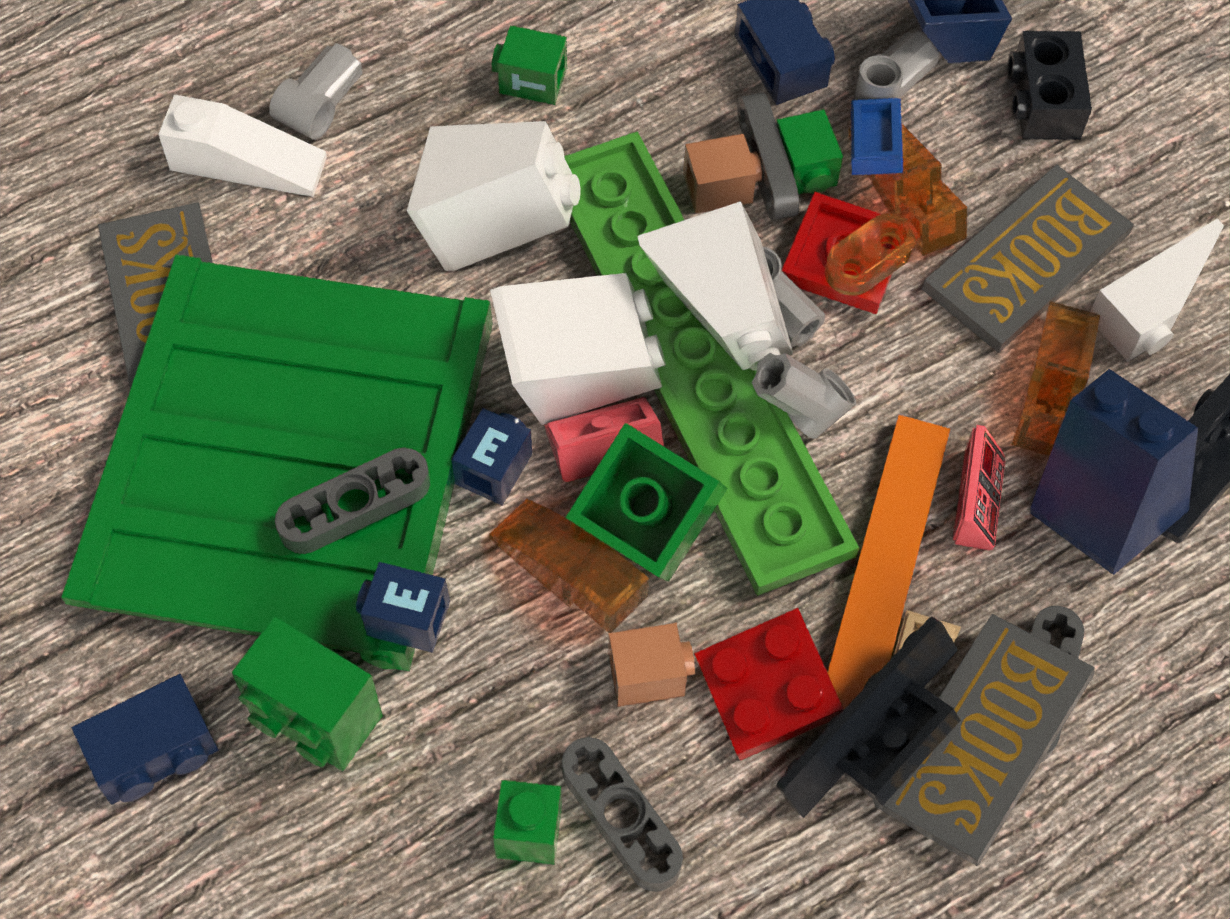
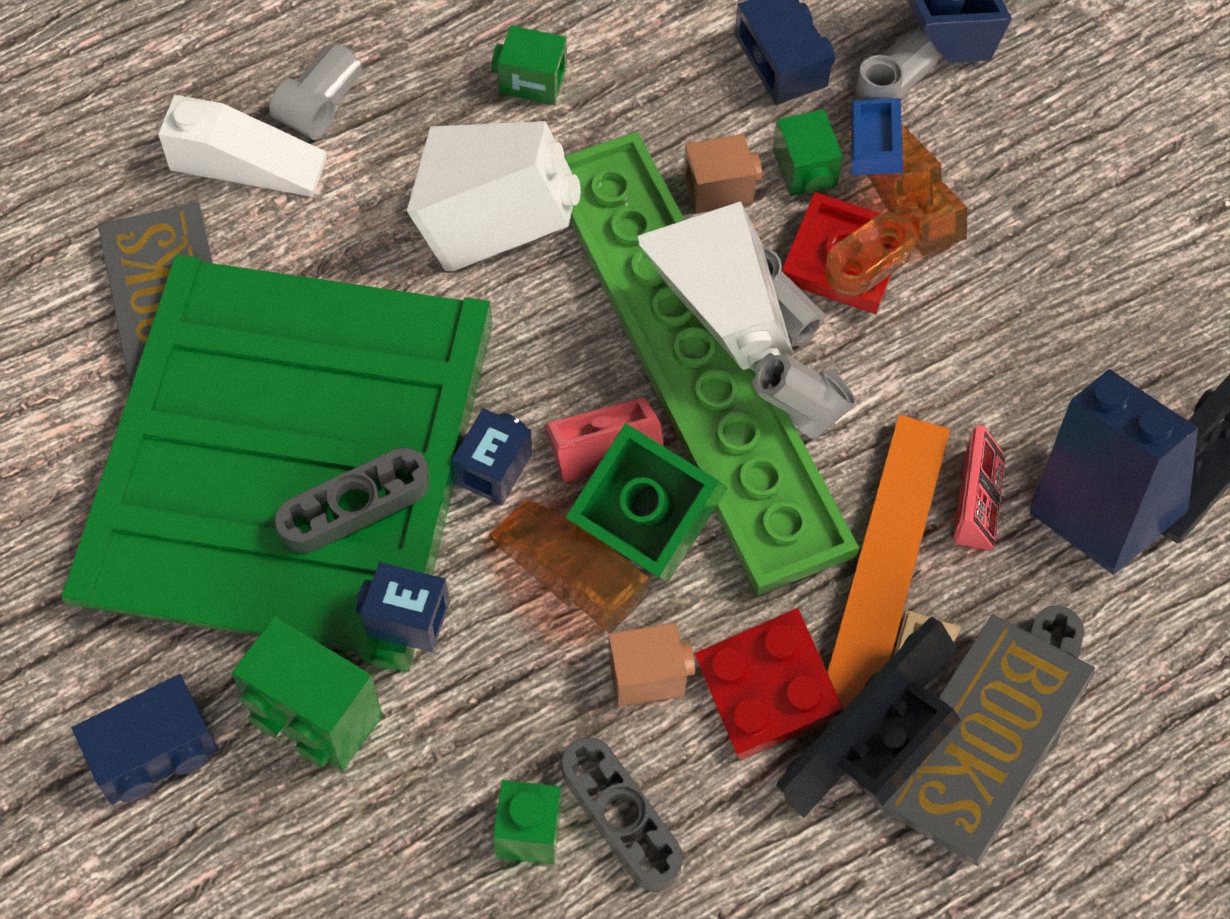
white slope [490,273,666,425] -> none
dark grey beam [737,92,799,221] -> none
dark grey tile [922,164,1134,353] -> none
black brick [1007,31,1092,140] -> none
clear orange slope [1011,301,1101,456] -> none
white slope [1088,219,1224,362] -> none

